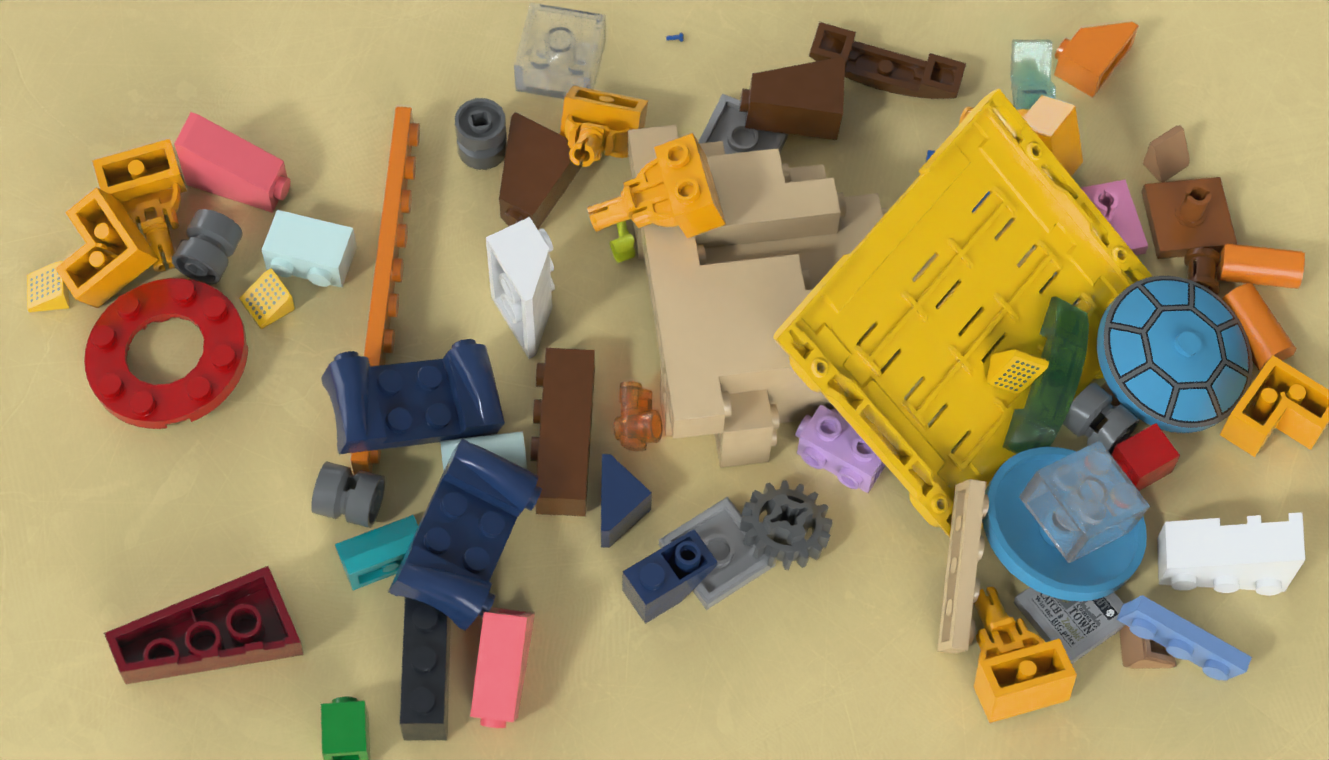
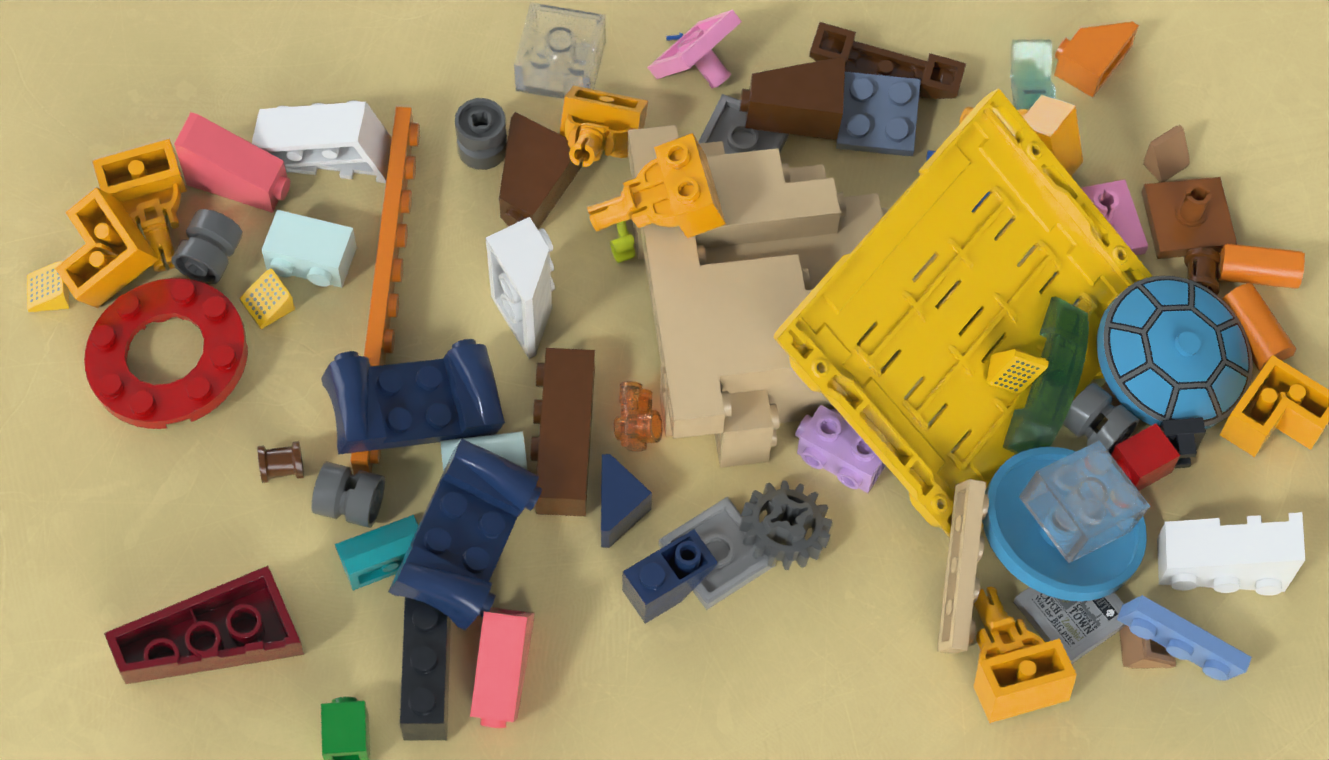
none -> white wedge [252,100,392,183]
none -> reddish brown bush [257,441,304,483]
none -> bright pink tile [647,9,742,89]
none -> sand blue plate [836,72,920,157]
none -> black tile [1160,417,1206,469]

